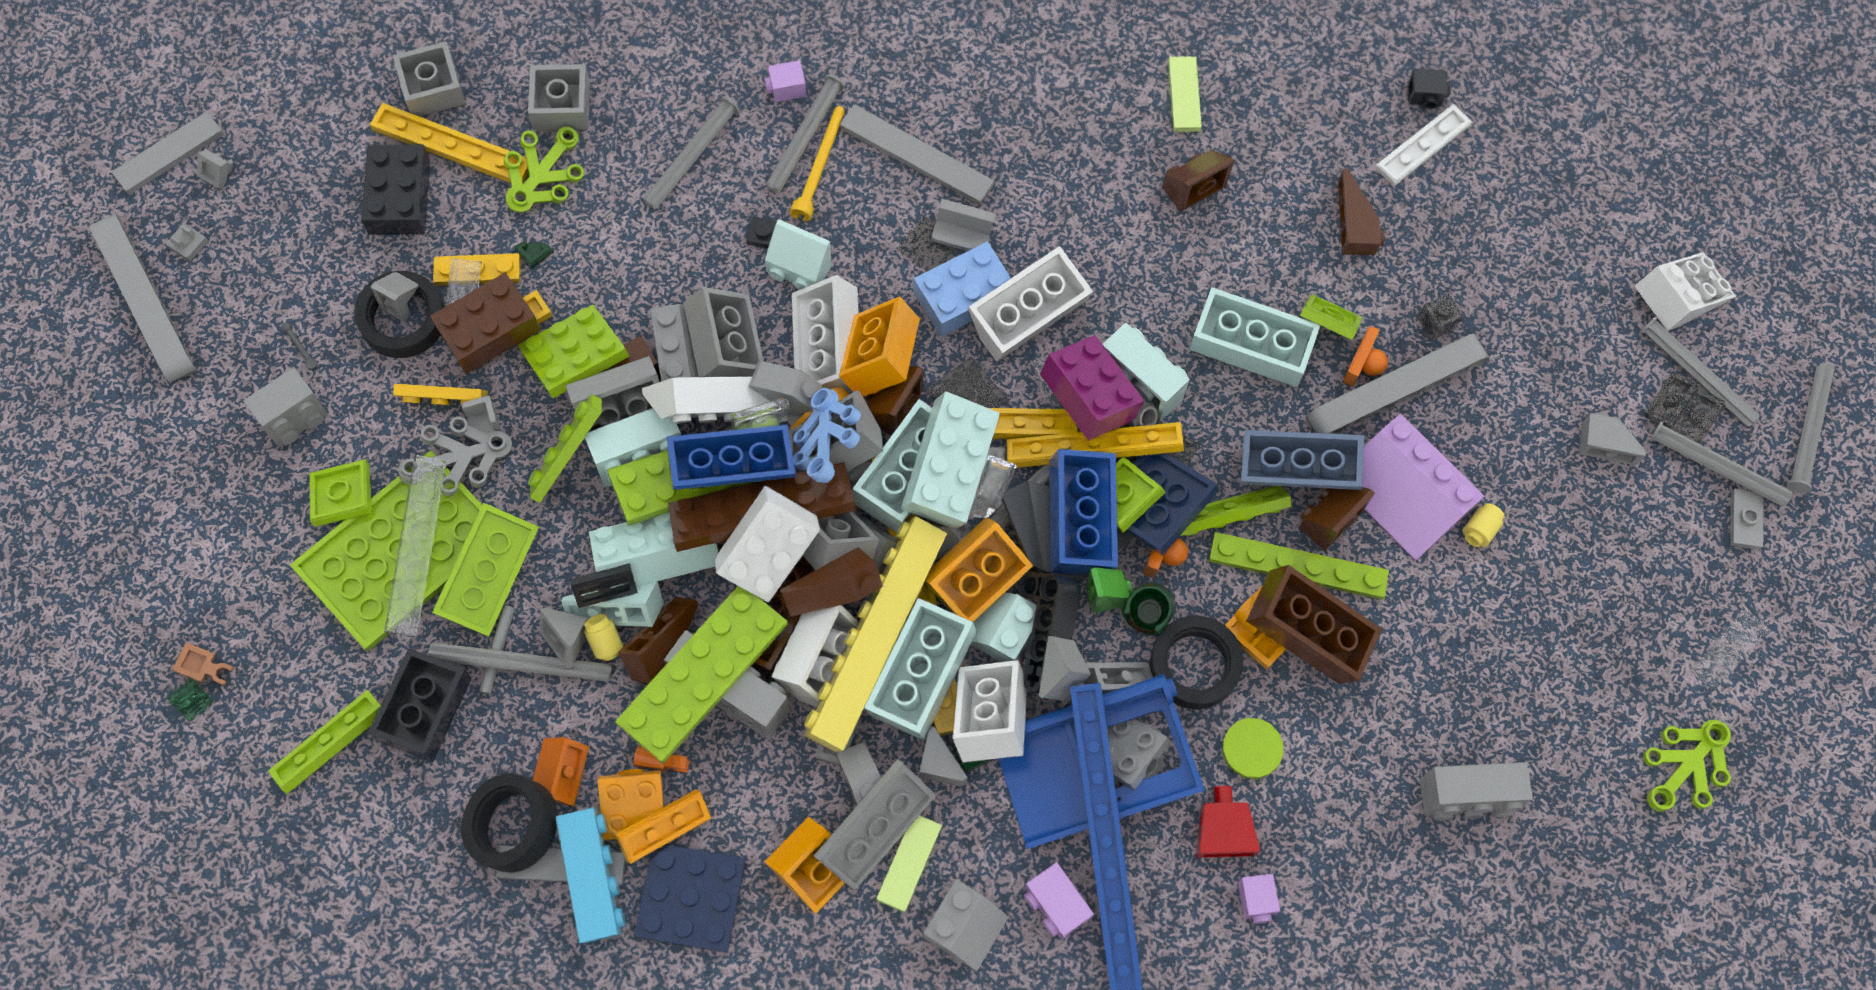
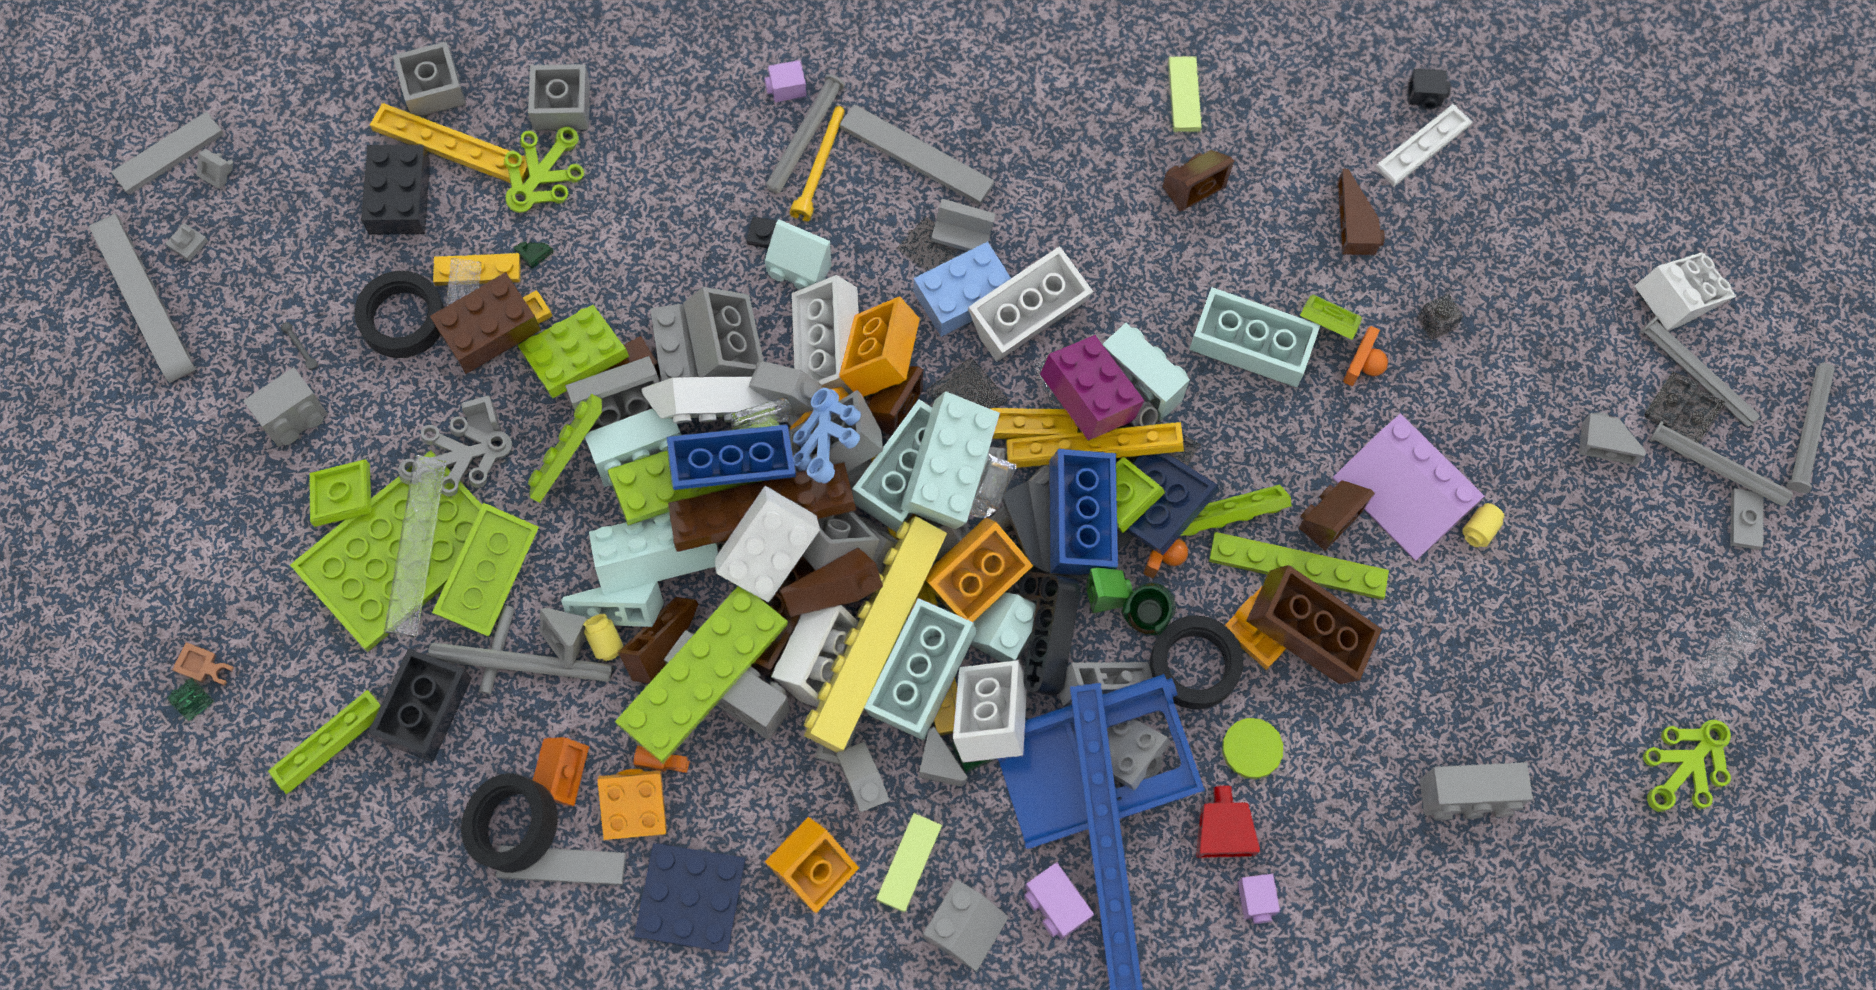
light grey slope [371,272,419,322] -> none
yellow plate [393,384,488,406] -> none
medium azure brick [556,808,625,943] -> none
black tile [570,563,638,608] -> none
light orange tile [615,789,711,864] -> none
light grey axle [644,96,739,209] -> none
light grey tile [814,759,937,891] -> none
light grey slope [1039,636,1091,701] -> none
sand blue slope [1241,430,1364,490] -> none
light grey beam [1306,334,1490,434] -> none

